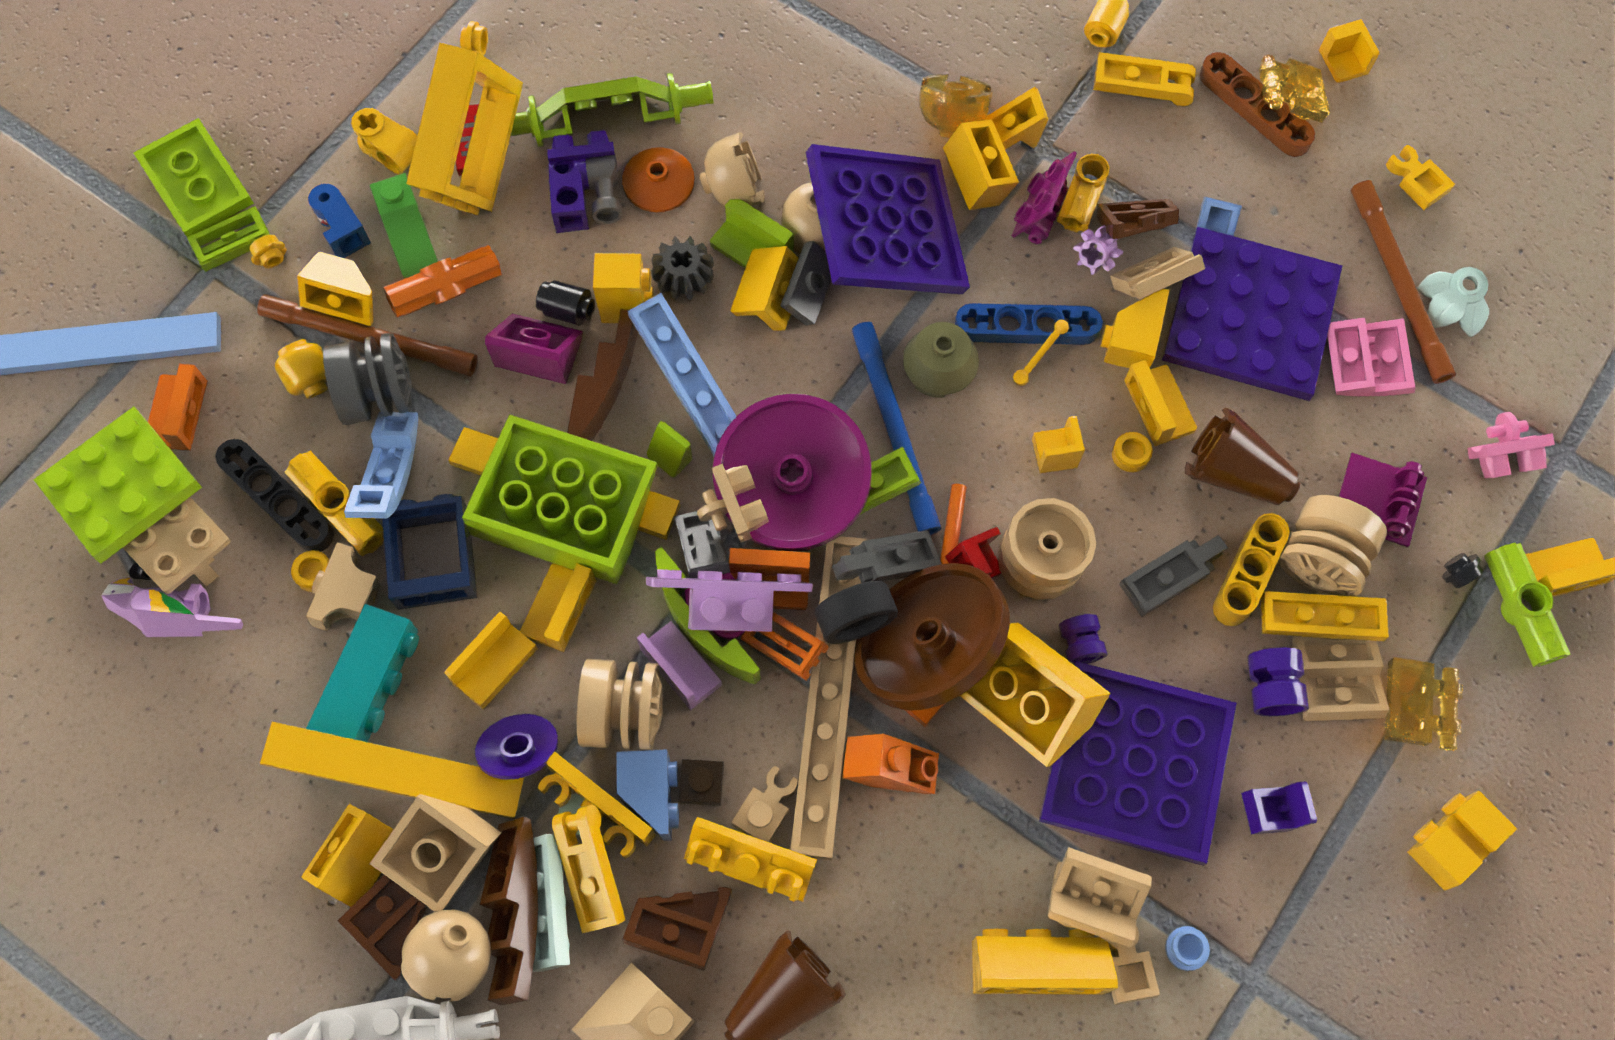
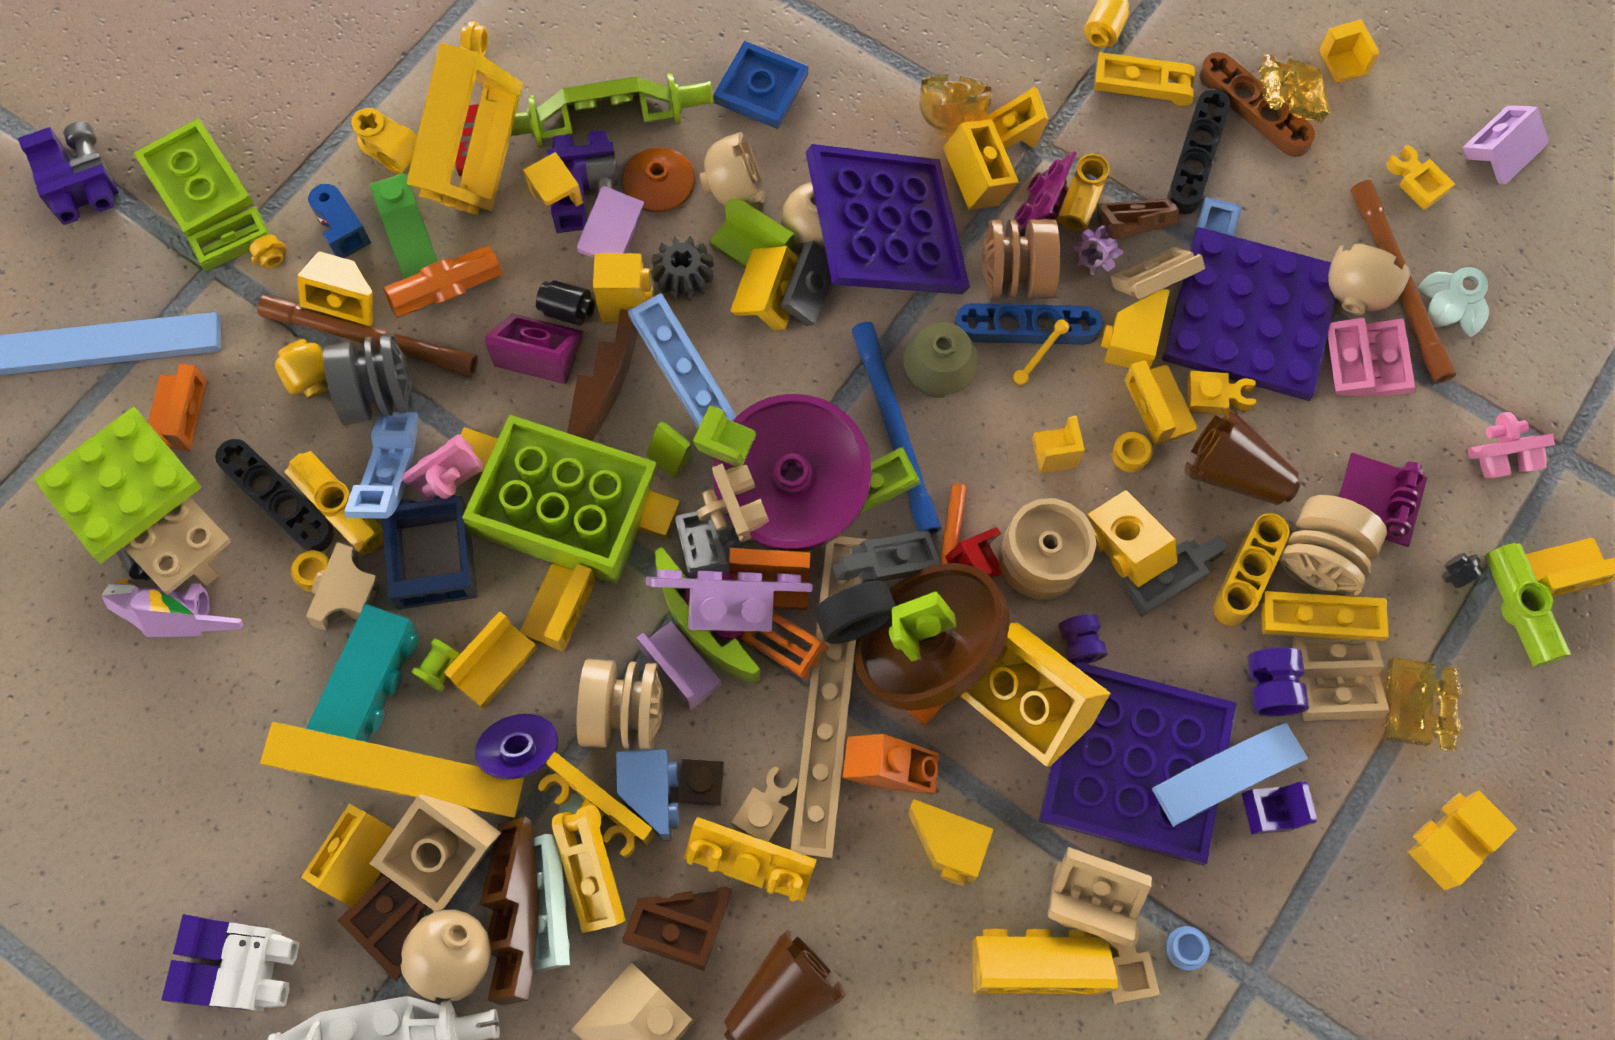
none -> dark purple hips [18,122,119,225]
none -> hips [161,914,300,1012]
none -> bright pink hips [402,434,484,501]
none -> lime bush [411,638,460,692]
none -> yellow panel [523,152,583,207]
none -> lavender panel [577,186,644,258]
none -> lime panel [693,405,756,467]
none -> blue plate [713,40,808,129]
none -> lime bracket [889,591,956,662]
none -> yellow slope [908,799,994,886]
none -> medium nougat wheel [982,219,1060,299]
none -> yellow brick [1087,490,1177,588]
none -> light blue slope [1152,723,1308,827]
none -> black beam [1167,89,1230,214]
none -> yellow plate [1187,371,1256,414]
none -> tan cylinder [1328,244,1410,315]
none -> lavender panel [1462,106,1549,184]

